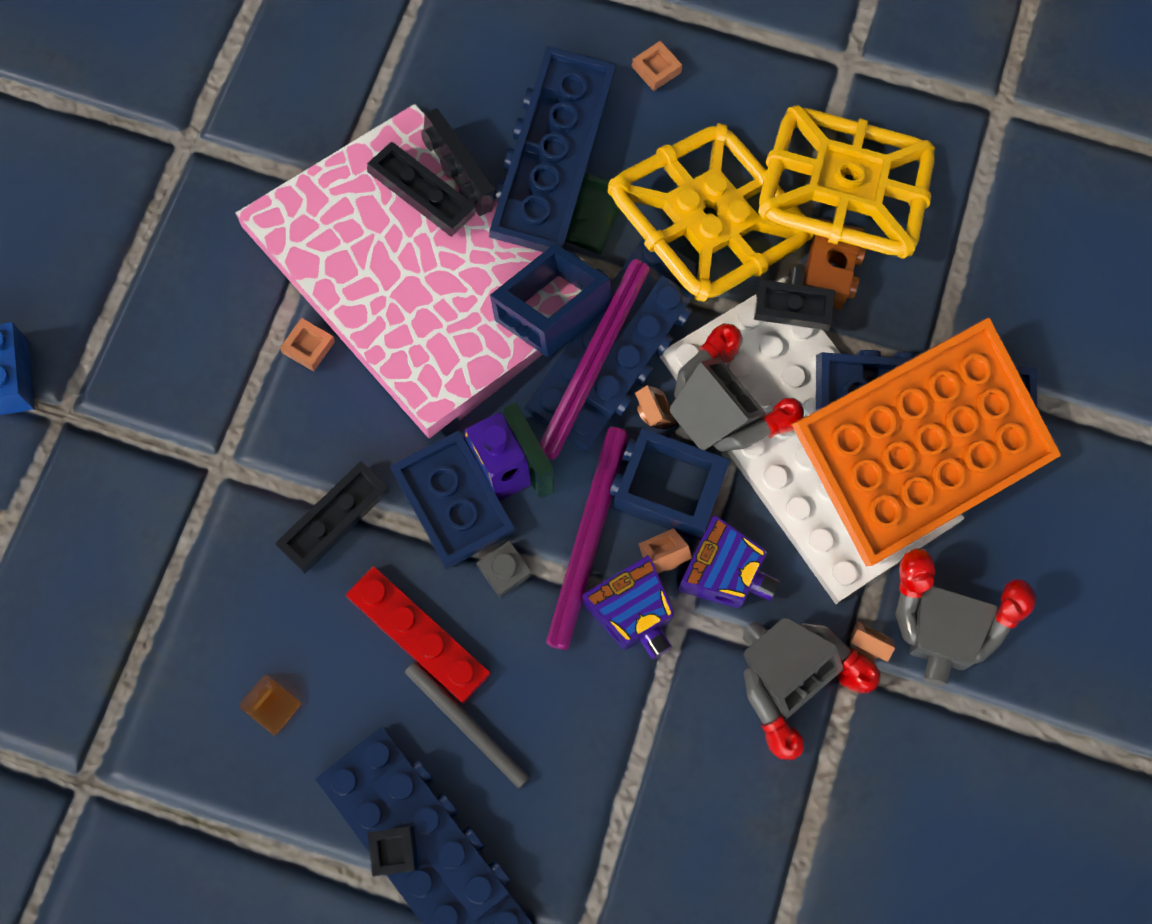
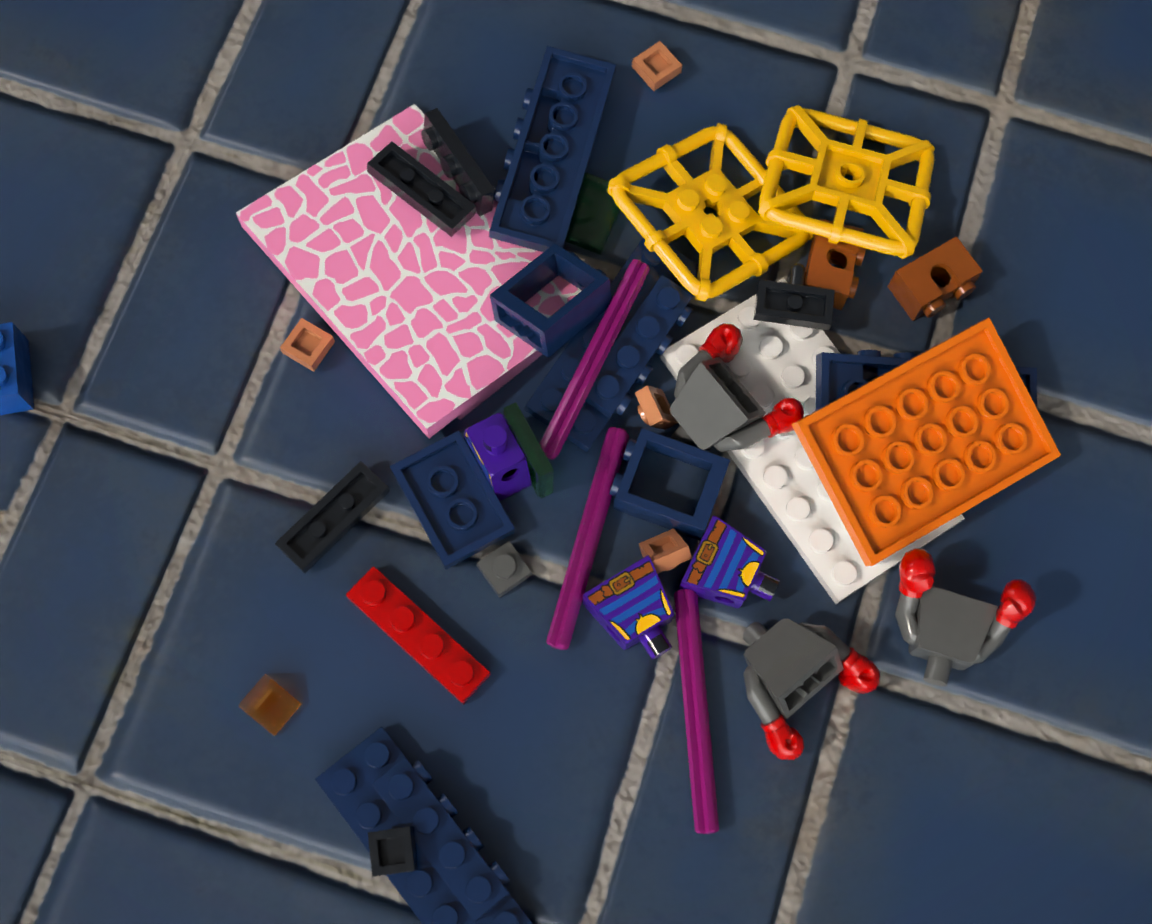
dark grey bar [405,661,530,789] -> none
nougat plate [850,621,895,662] -> none
none -> magenta axle [674,589,719,834]
none -> dark orange brick [887,236,983,321]

